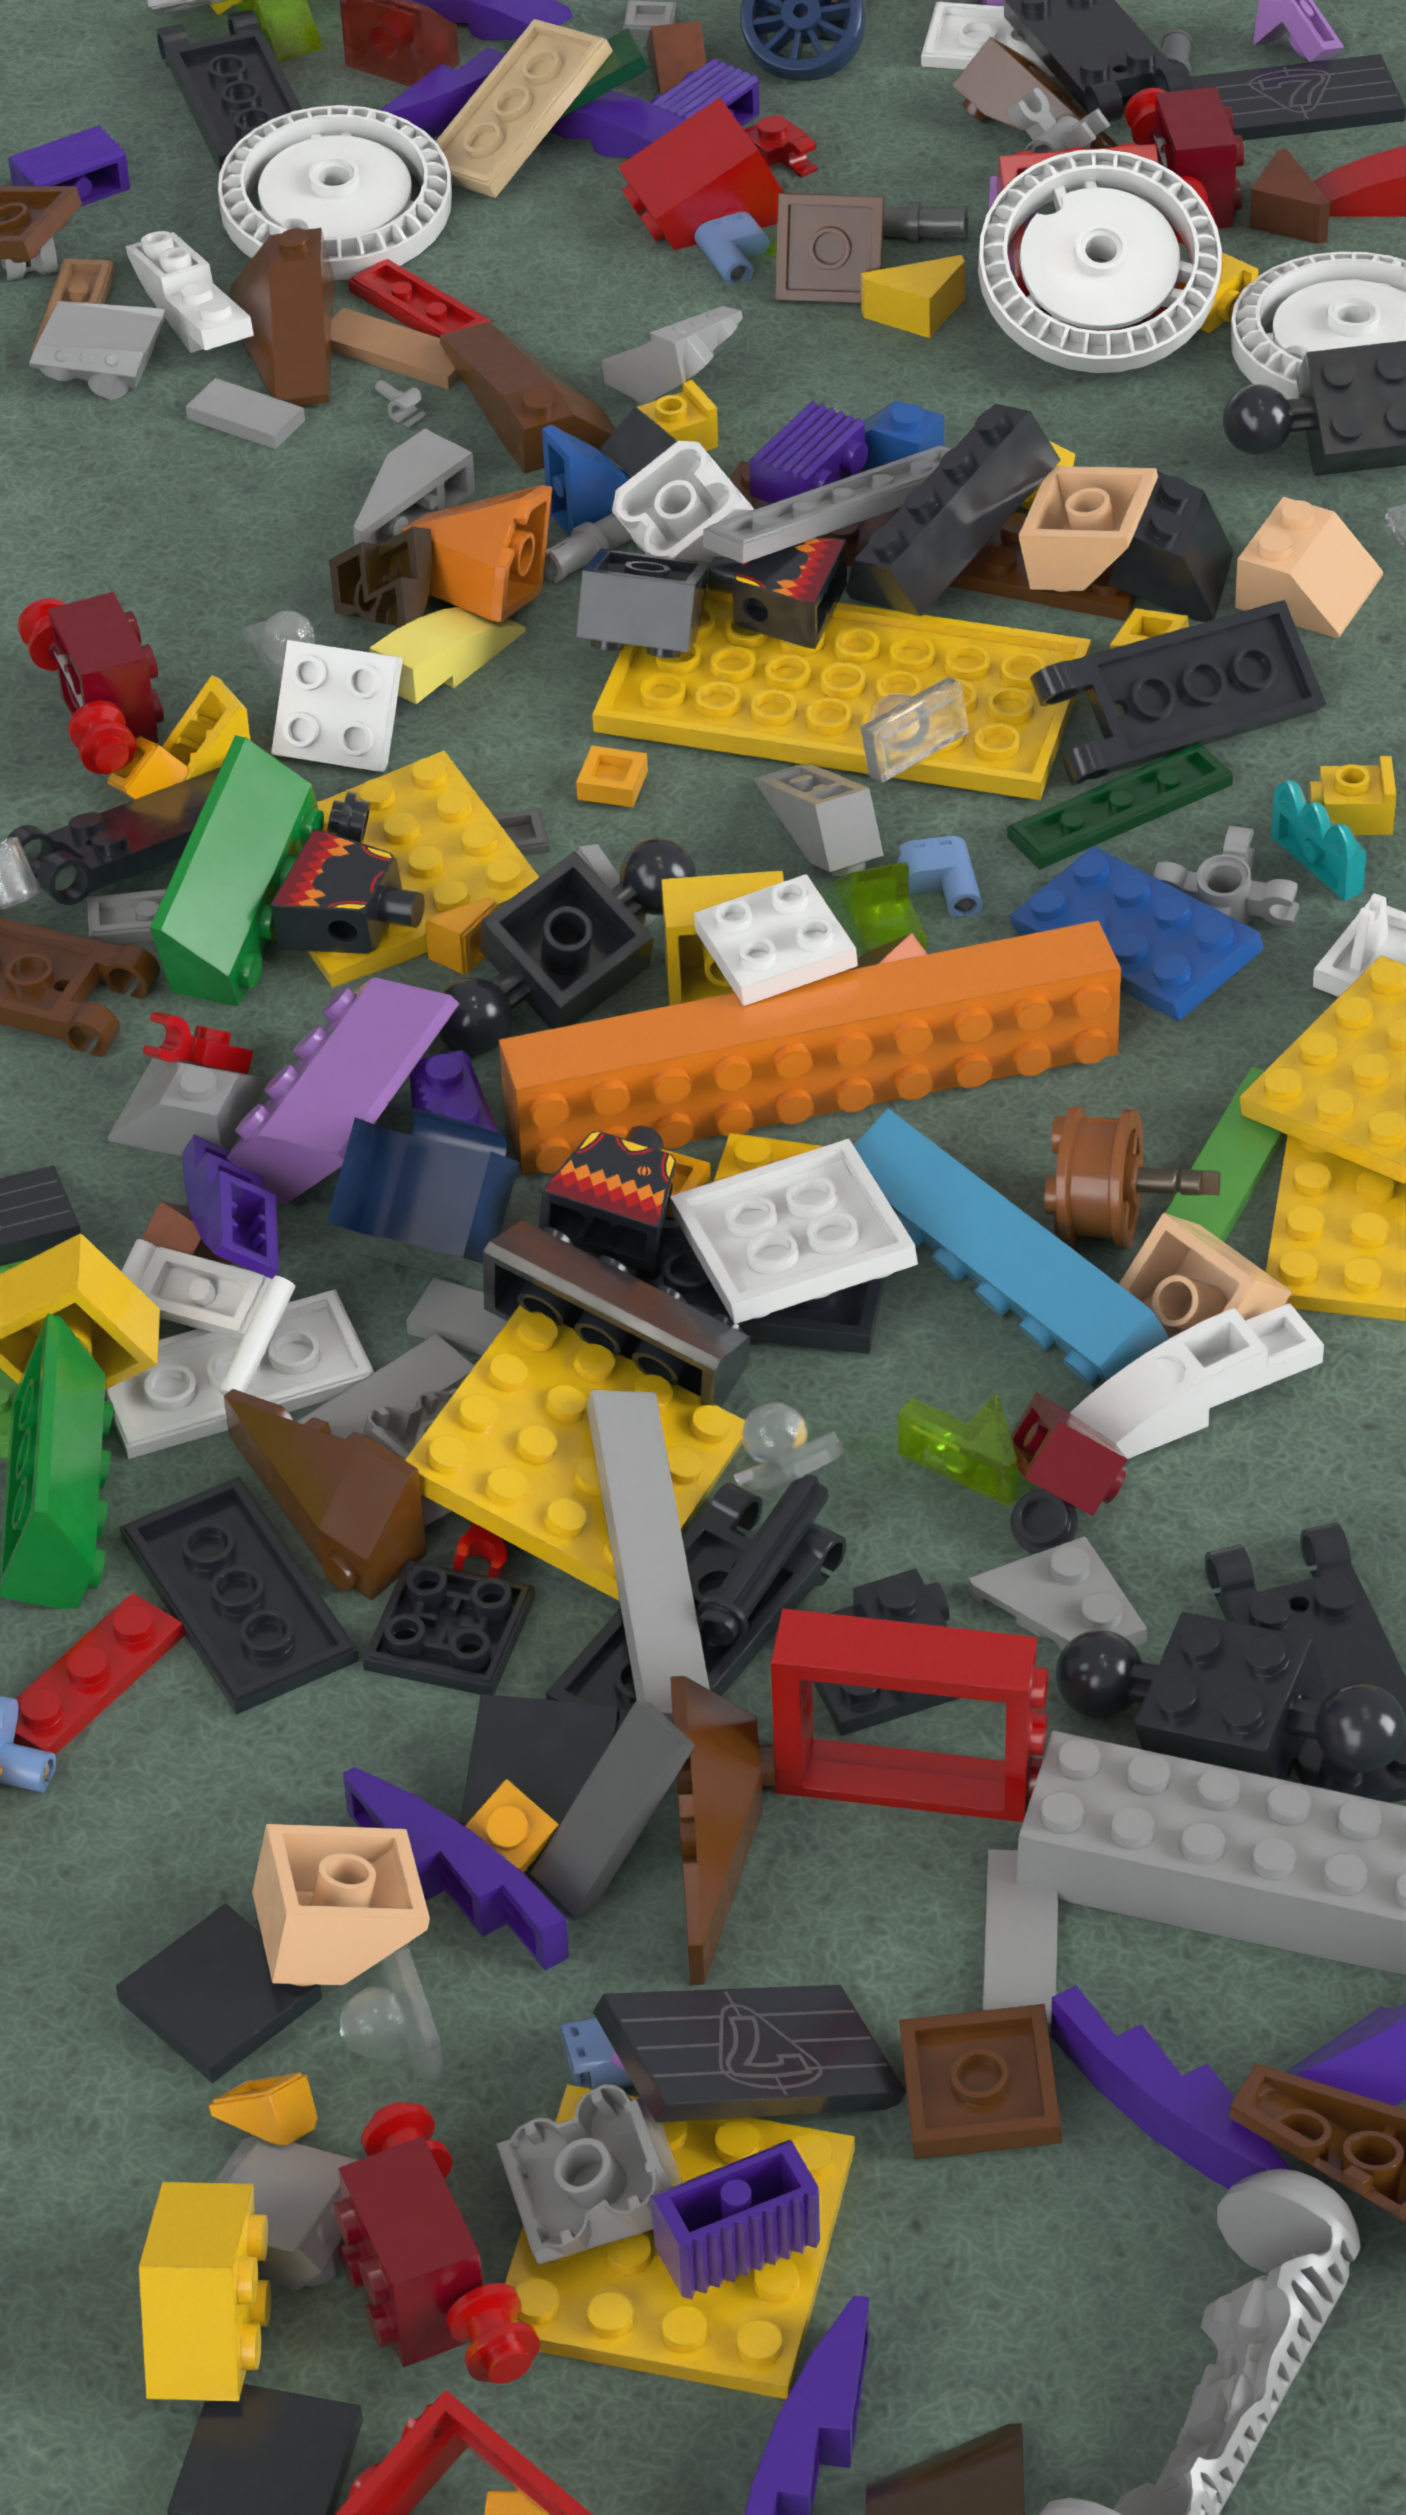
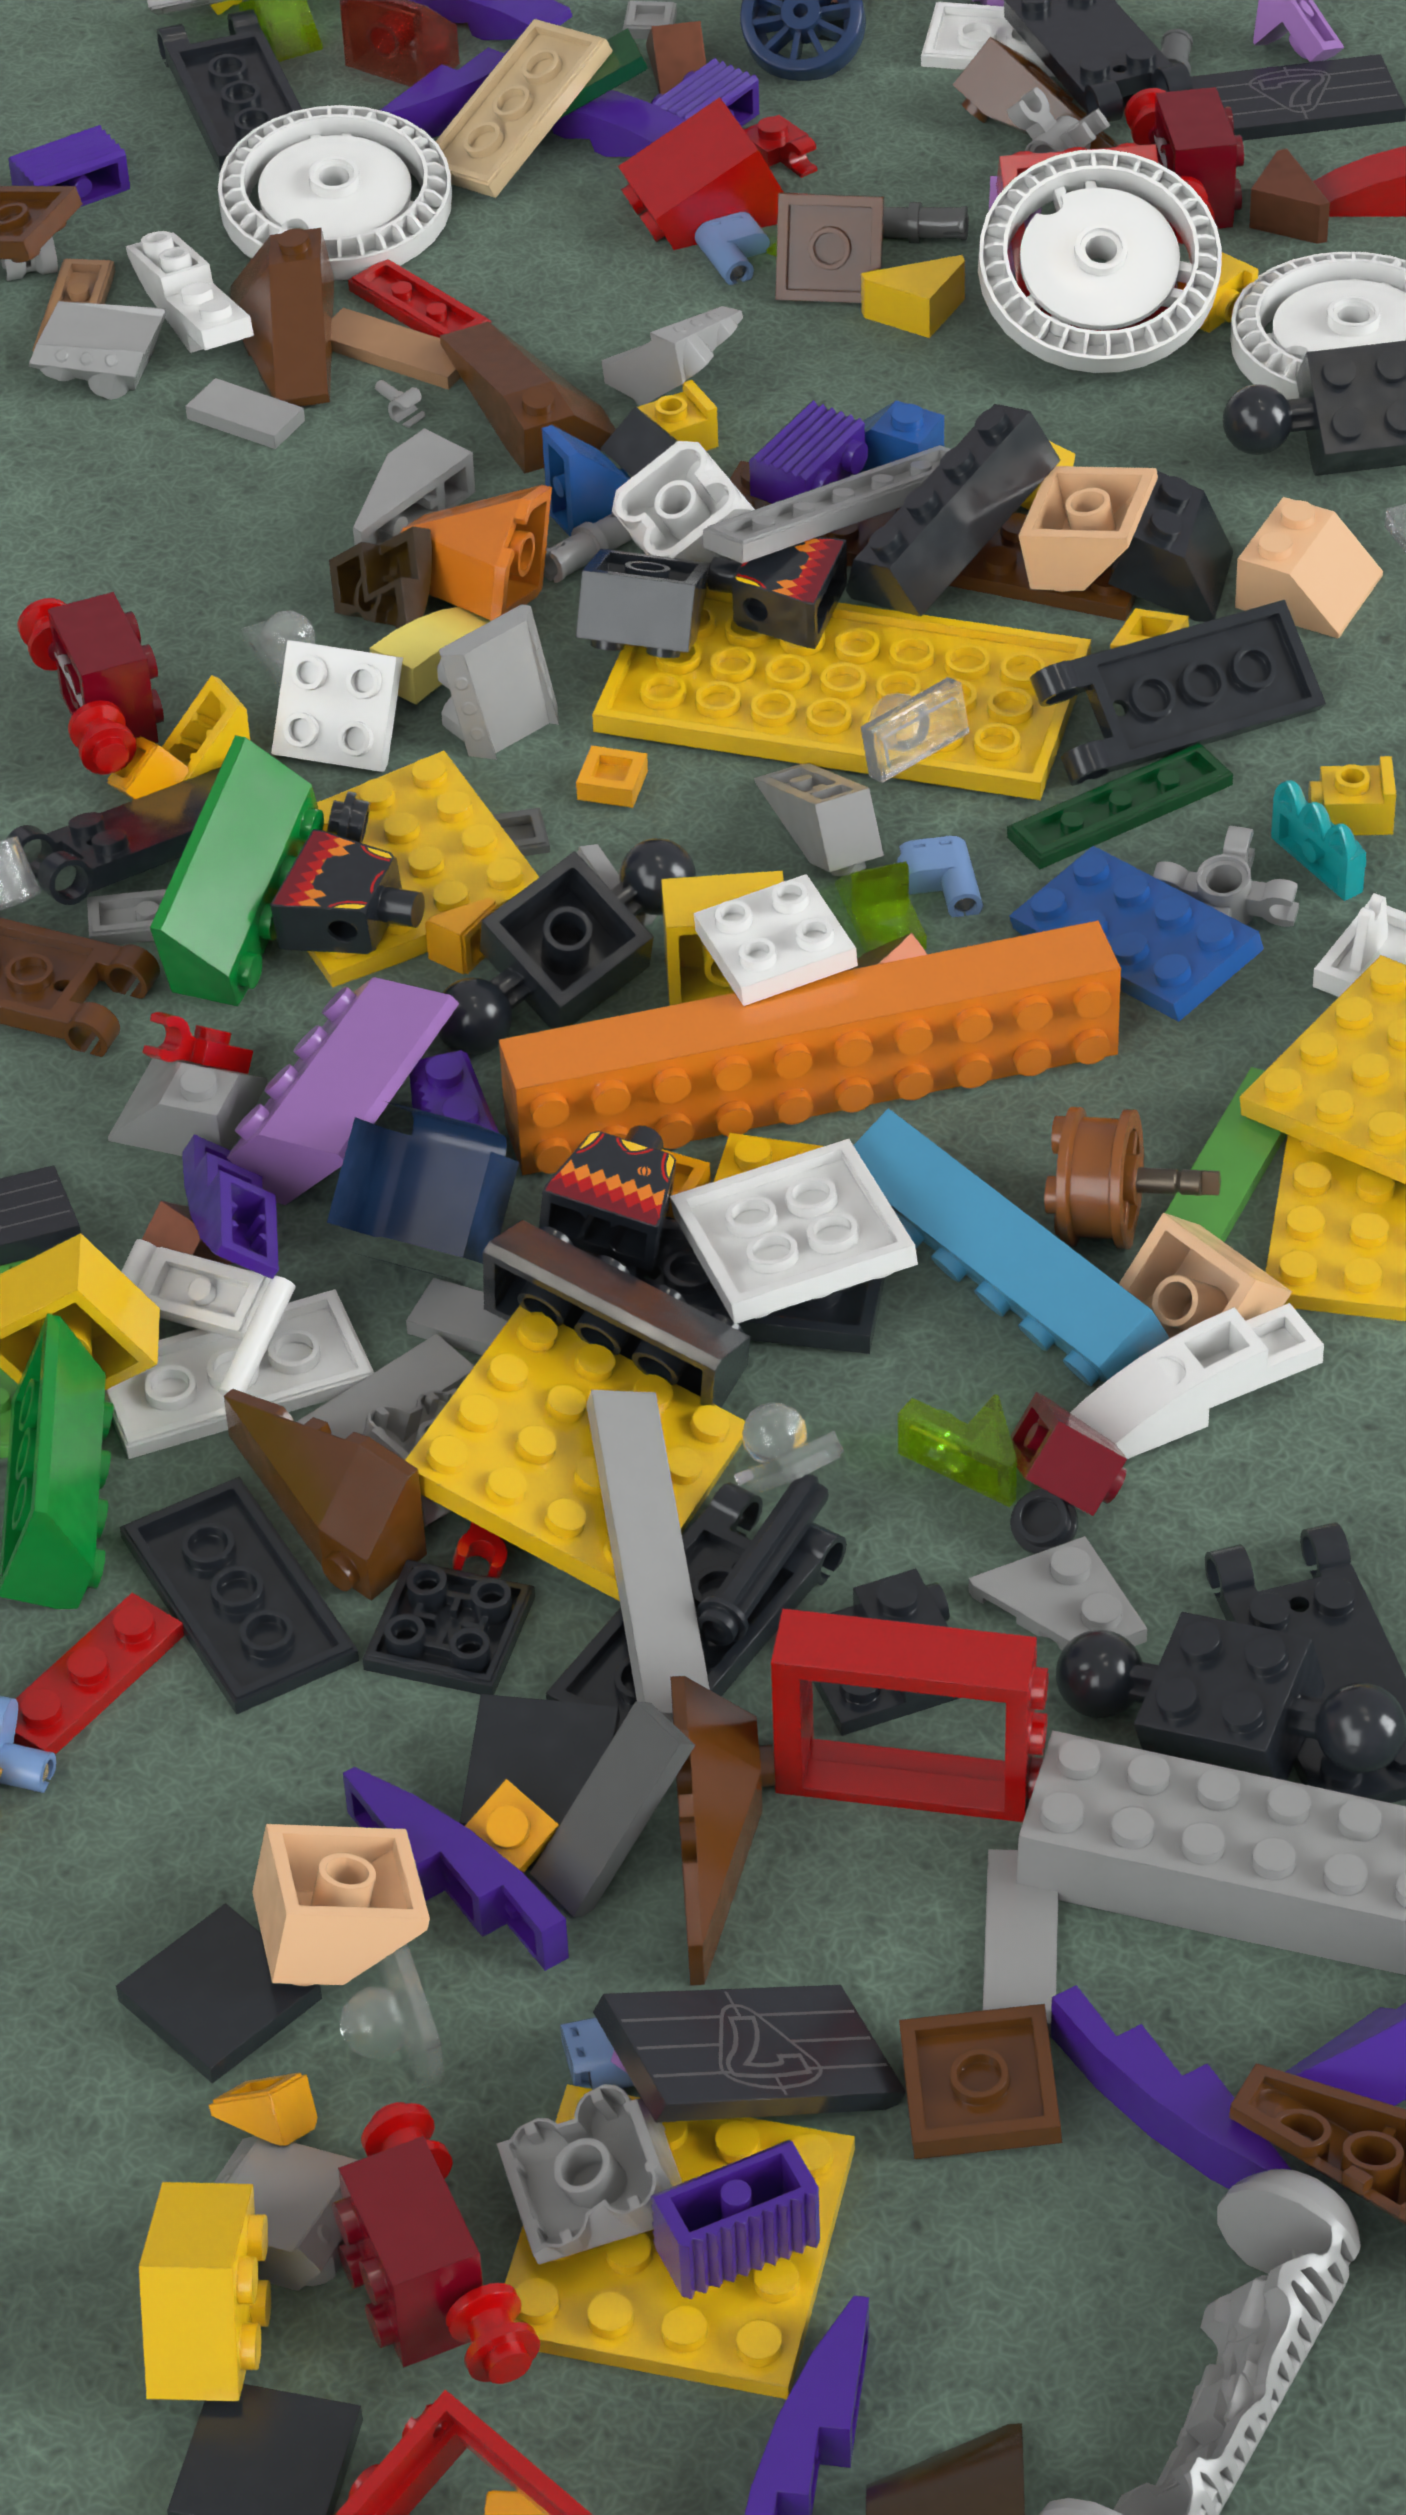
none -> light grey slope [437,604,559,760]

